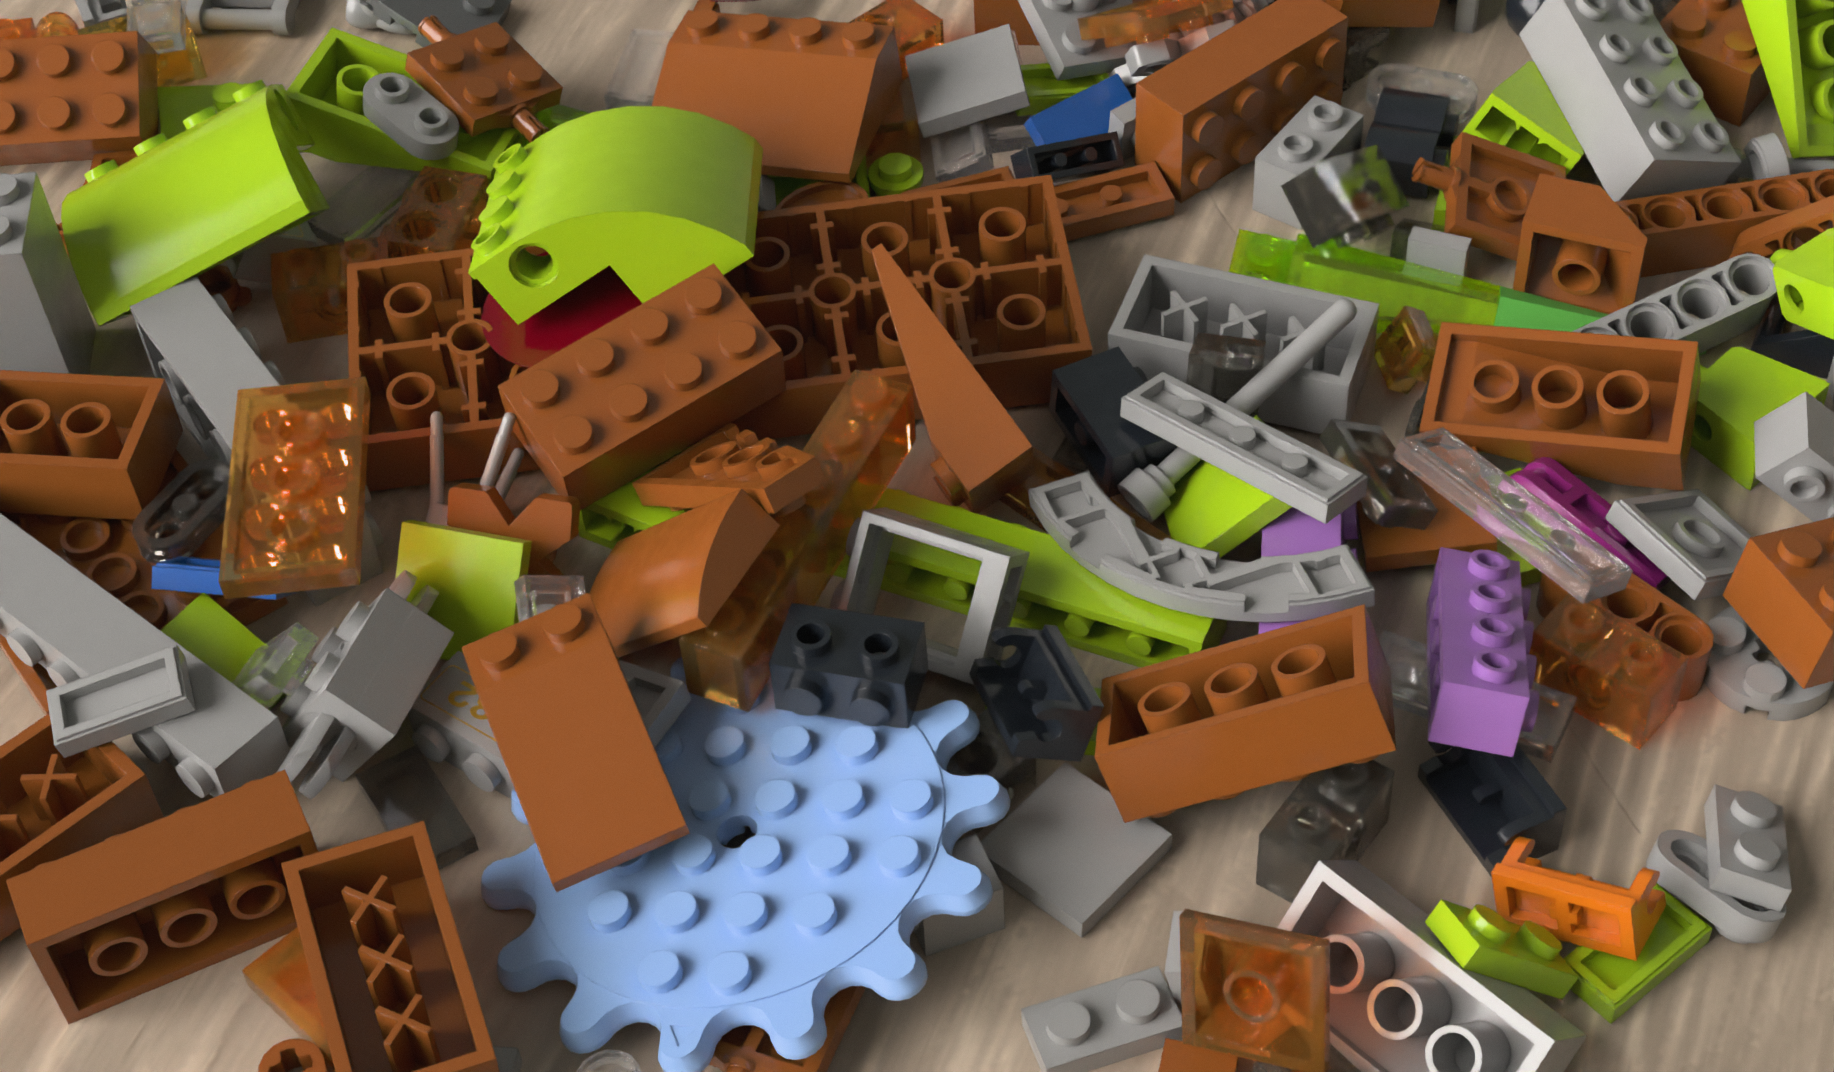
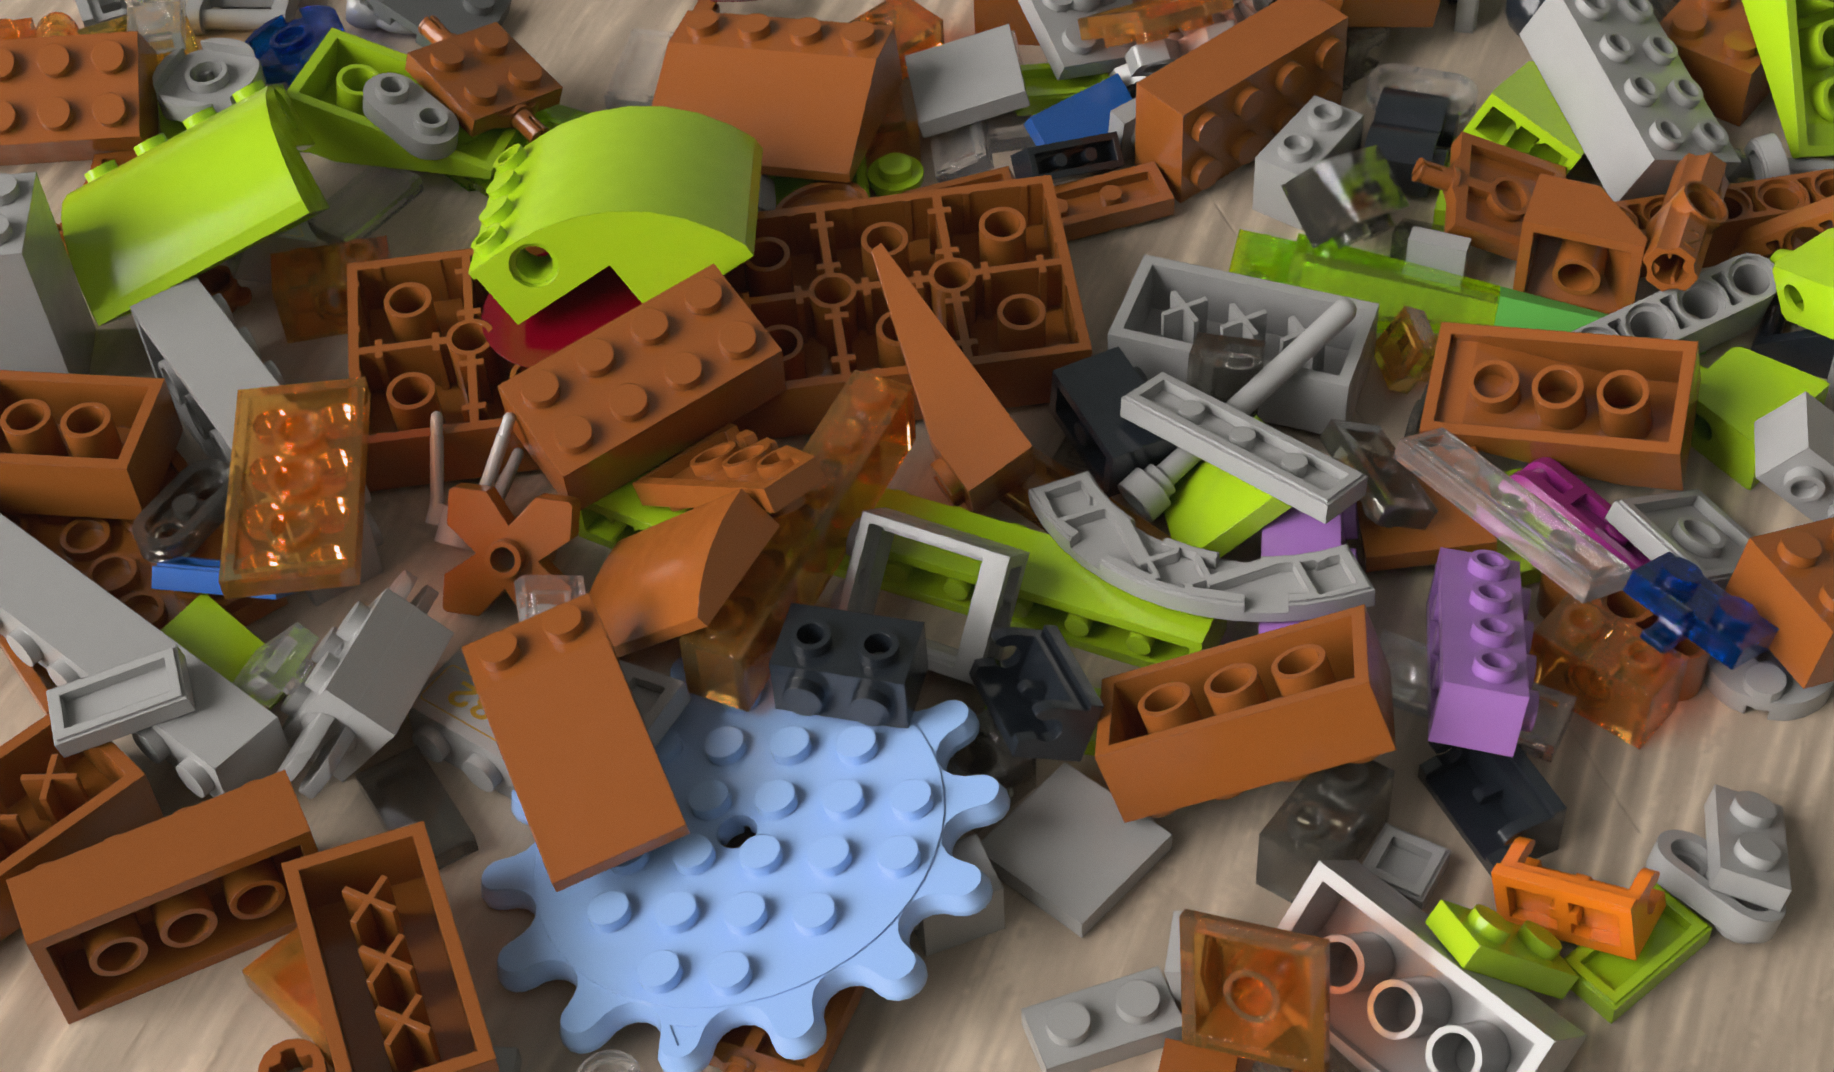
clear orange brick [379,166,489,259] -> none
lime tile [395,520,532,660] -> none
none -> light grey plate [152,38,266,122]
none -> clear blue plate [245,5,346,87]
none -> light grey tile [1362,823,1451,911]
none -> clear blue plate [1623,551,1779,670]
none -> dark orange piece [1643,152,1729,292]

